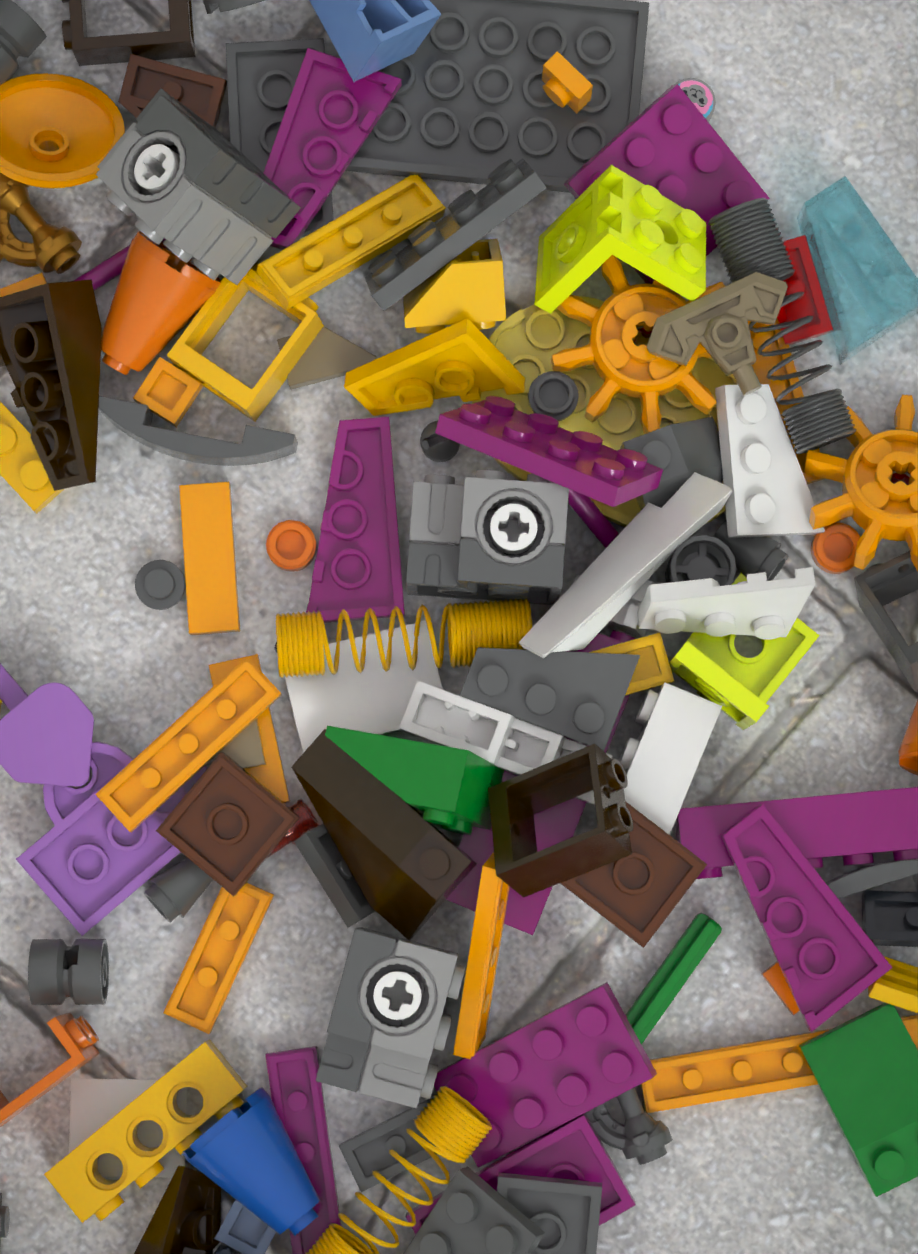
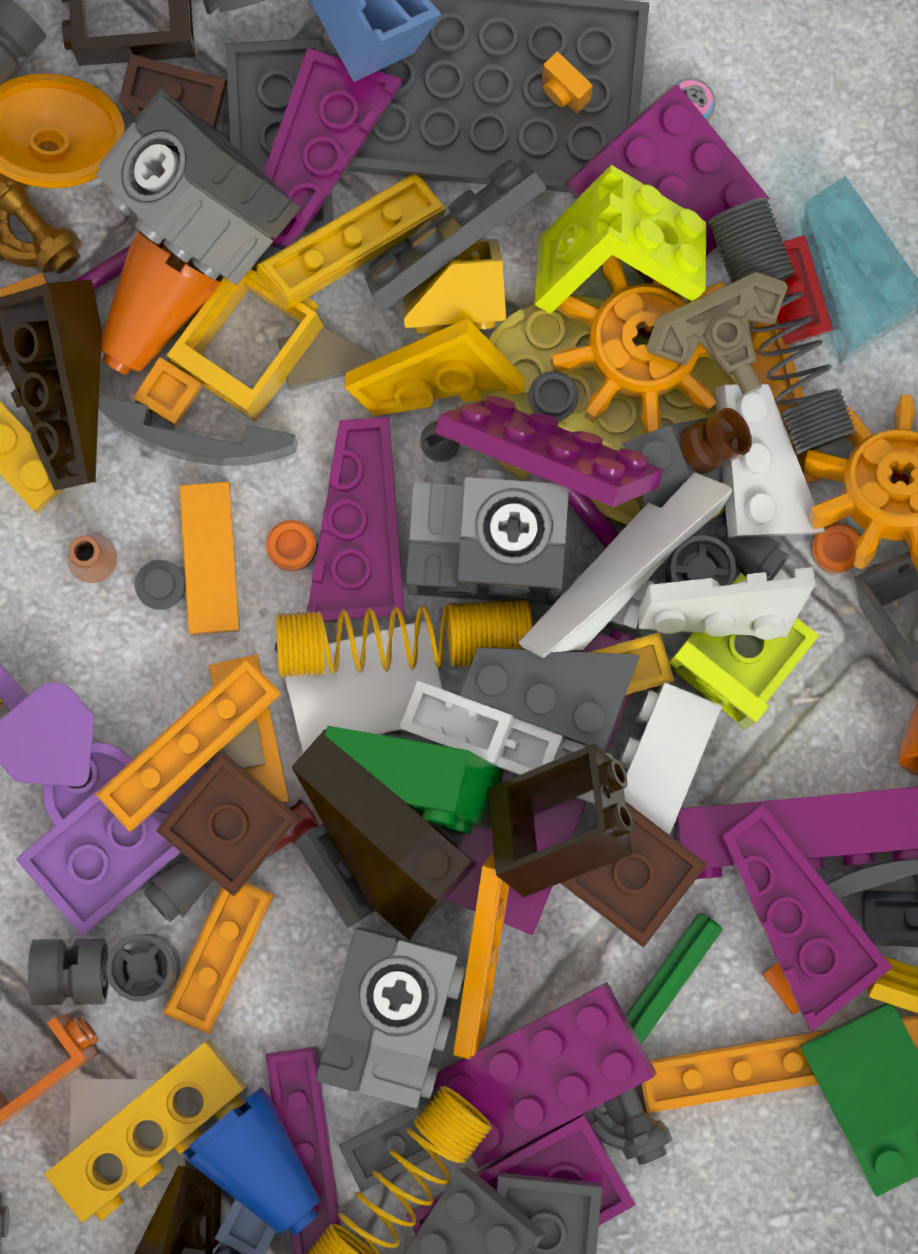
none -> nougat cone [67,534,117,583]
none -> dark grey wheel [106,934,180,1001]
none -> reddish brown wheel [680,408,752,474]

